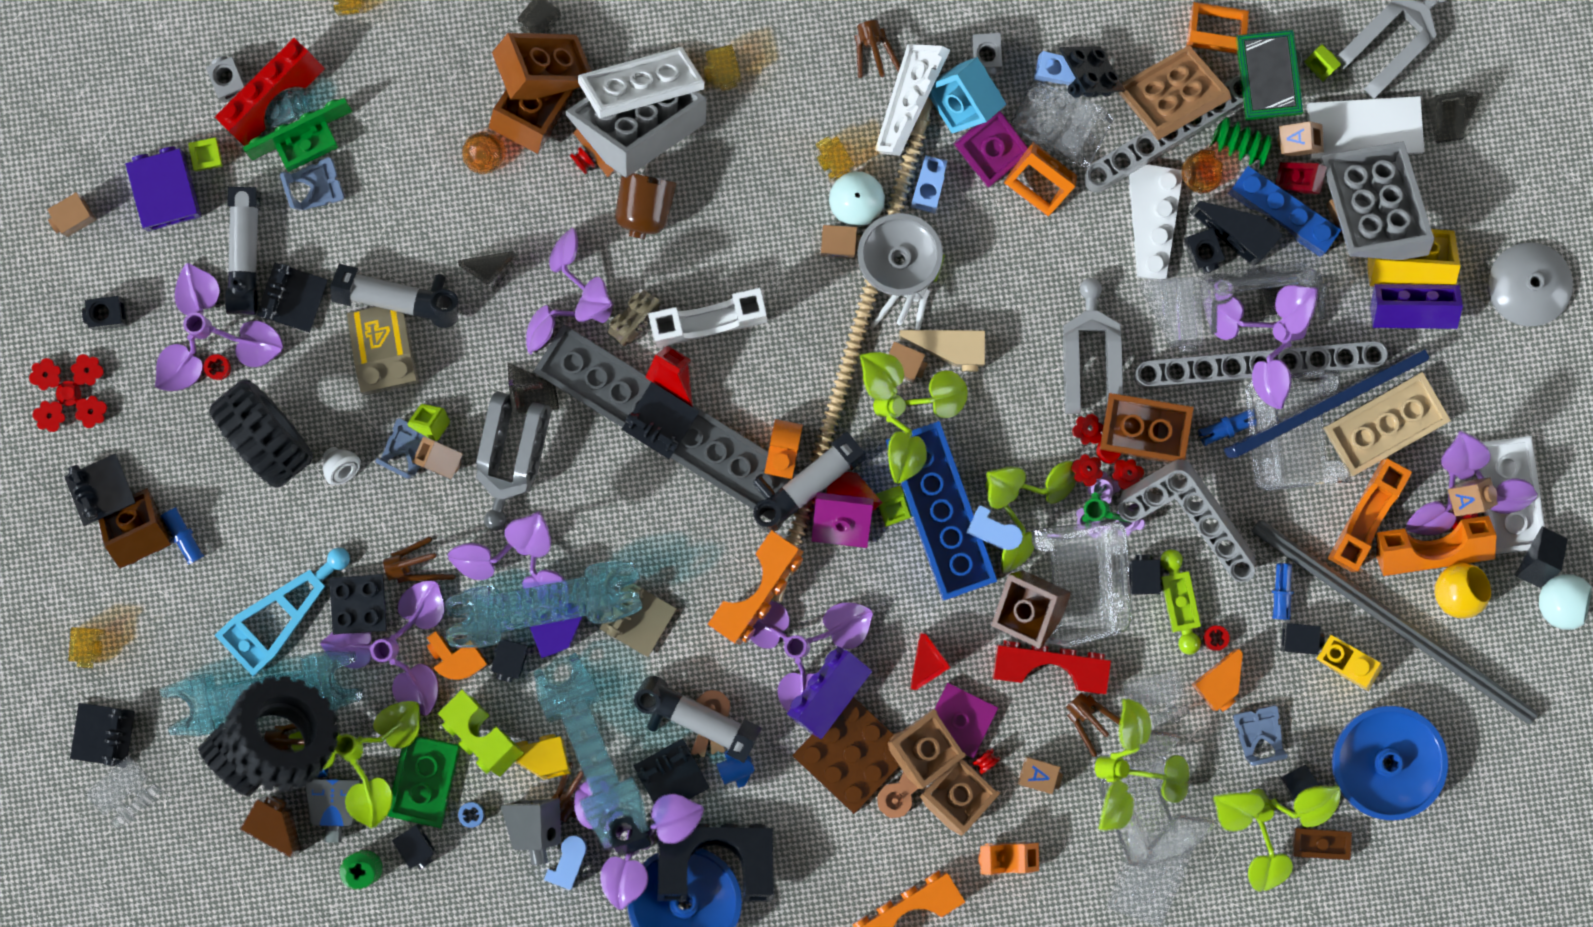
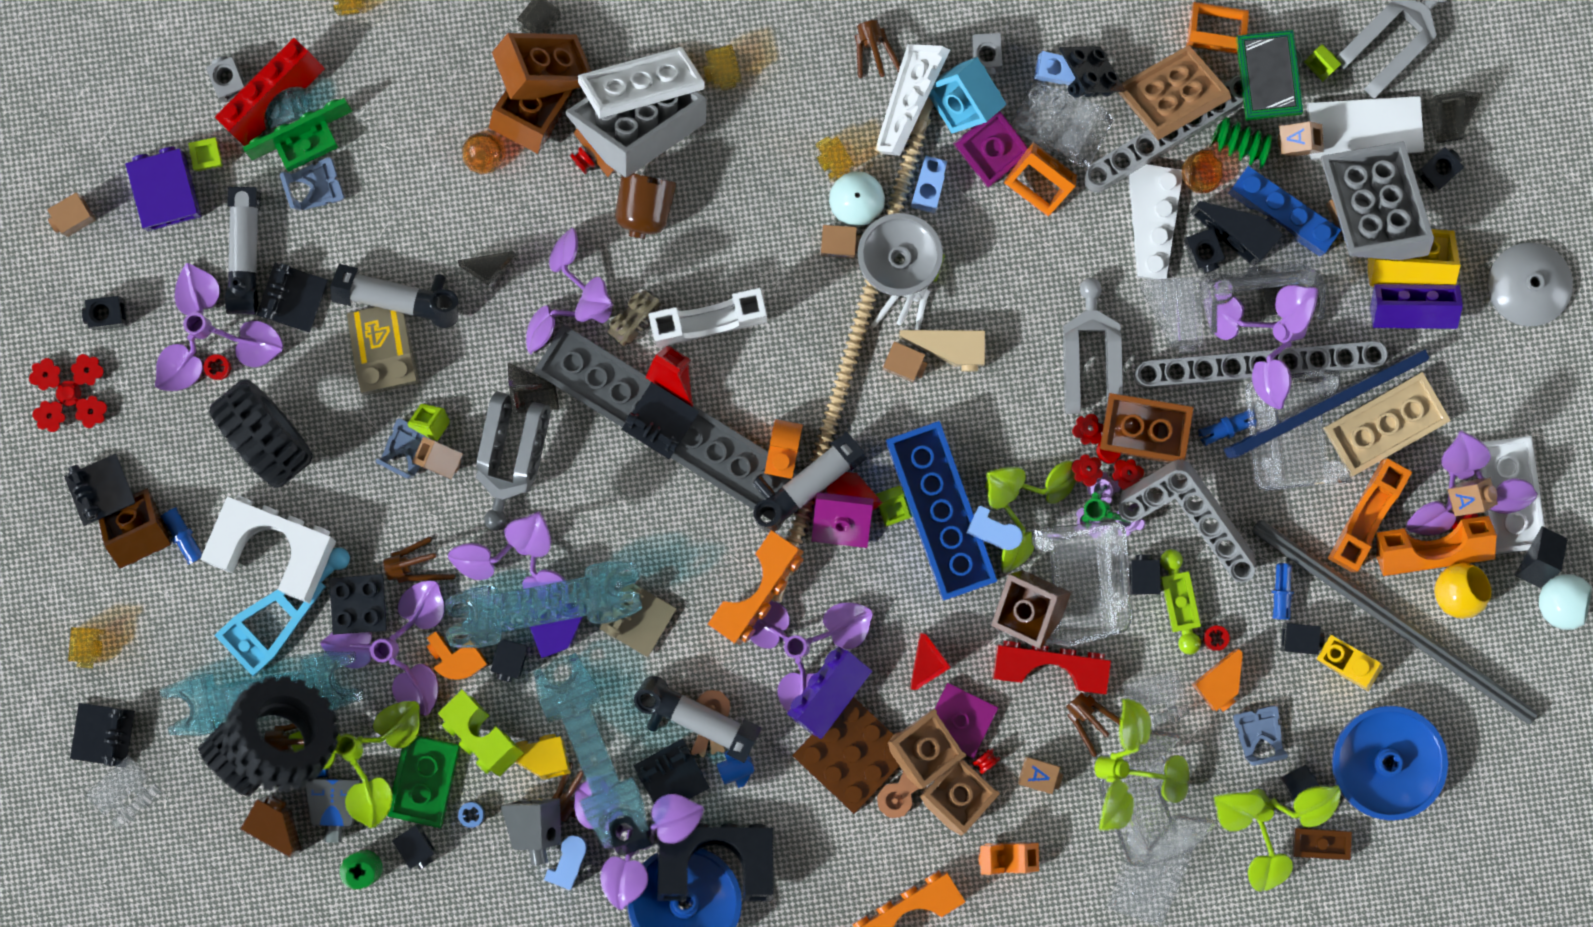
white brick [323,447,361,485] -> none
lime plant [860,352,968,483] -> none
dark red plate [1275,162,1327,194] -> none
none -> white arch [201,495,336,604]
none -> black brick [1415,147,1464,193]

